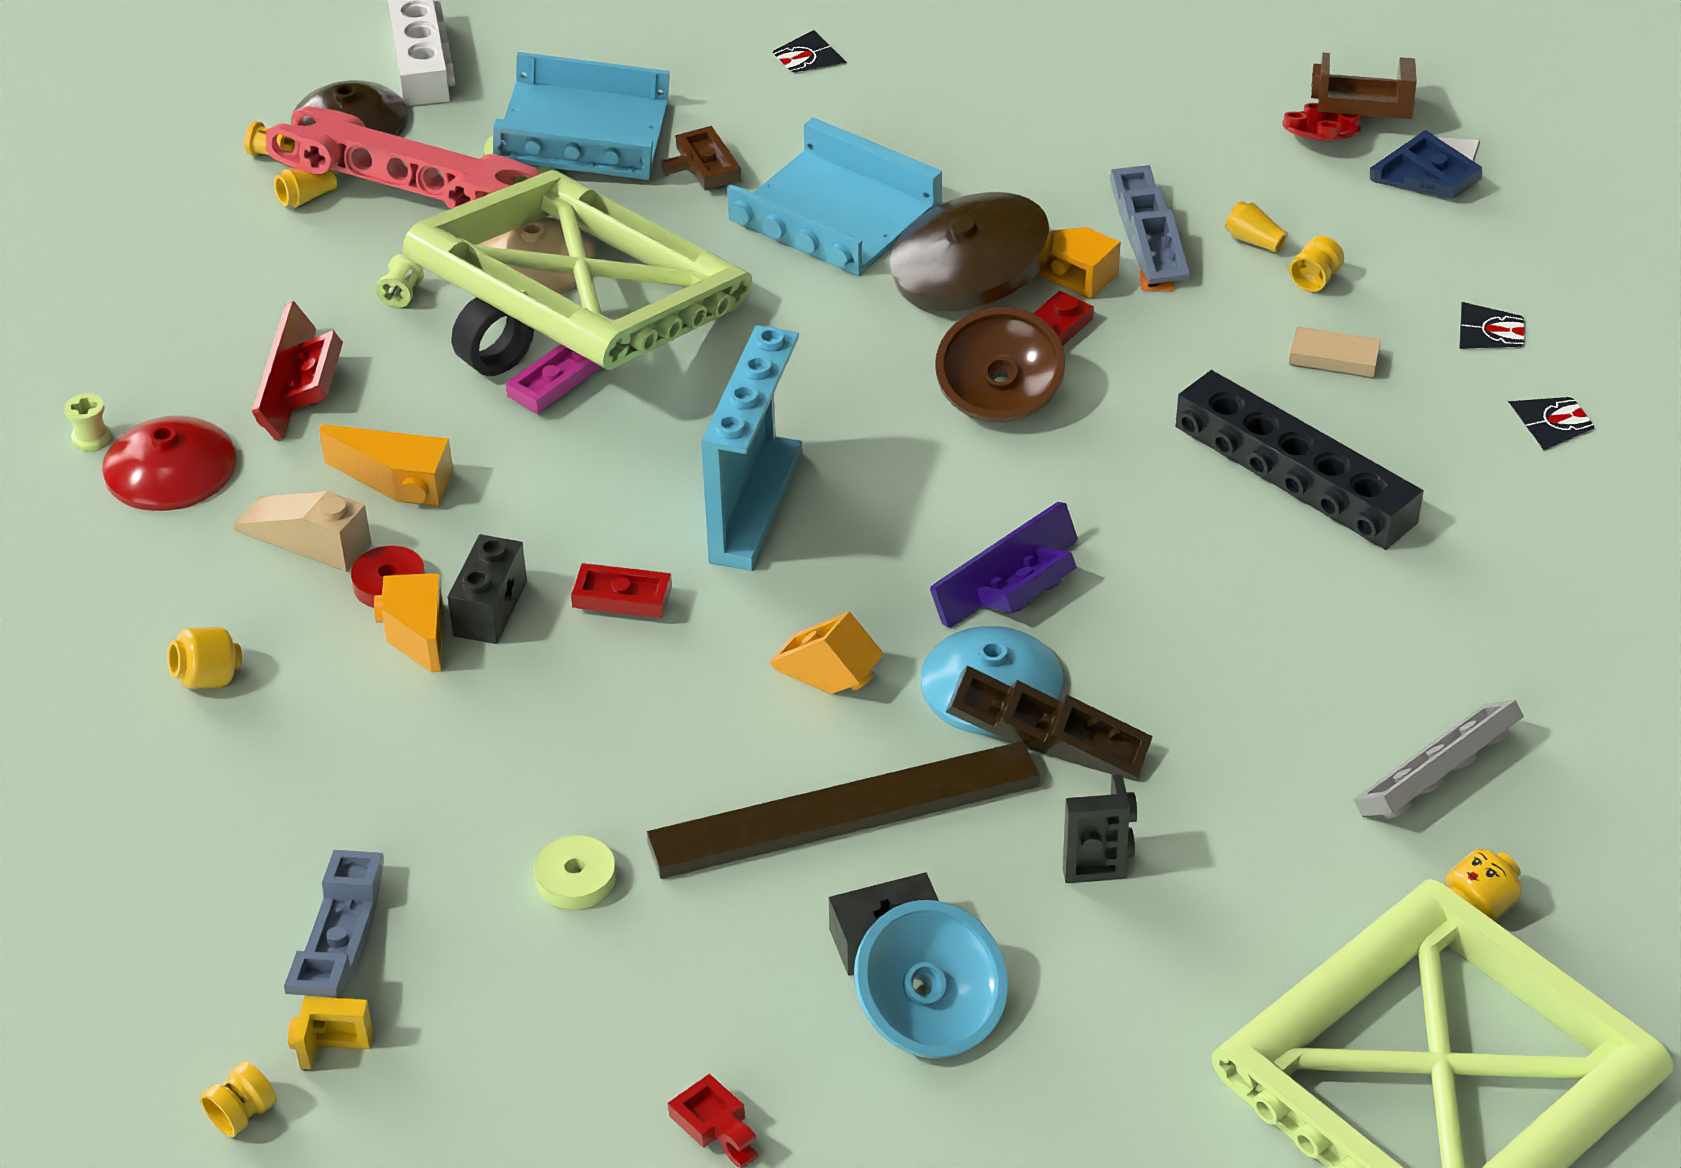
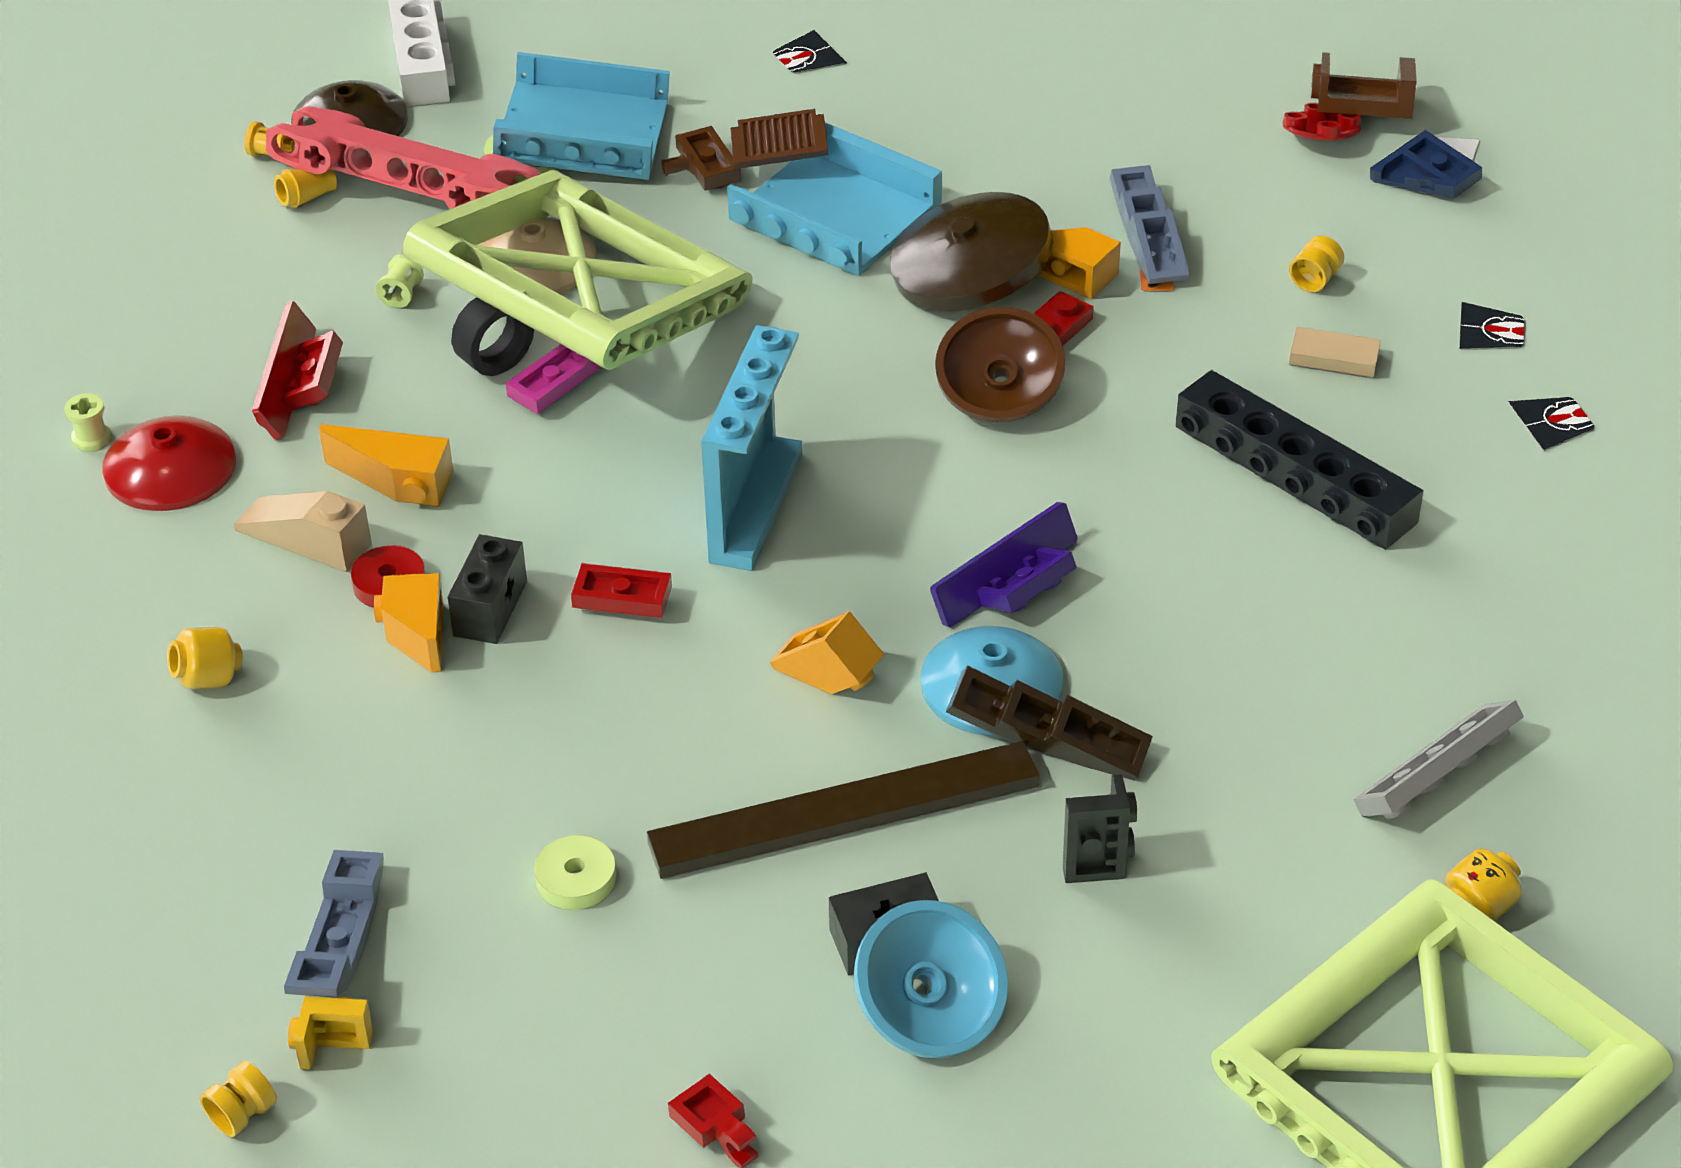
yellow cone [1225,201,1288,253] -> none
none -> reddish brown window [730,108,829,169]

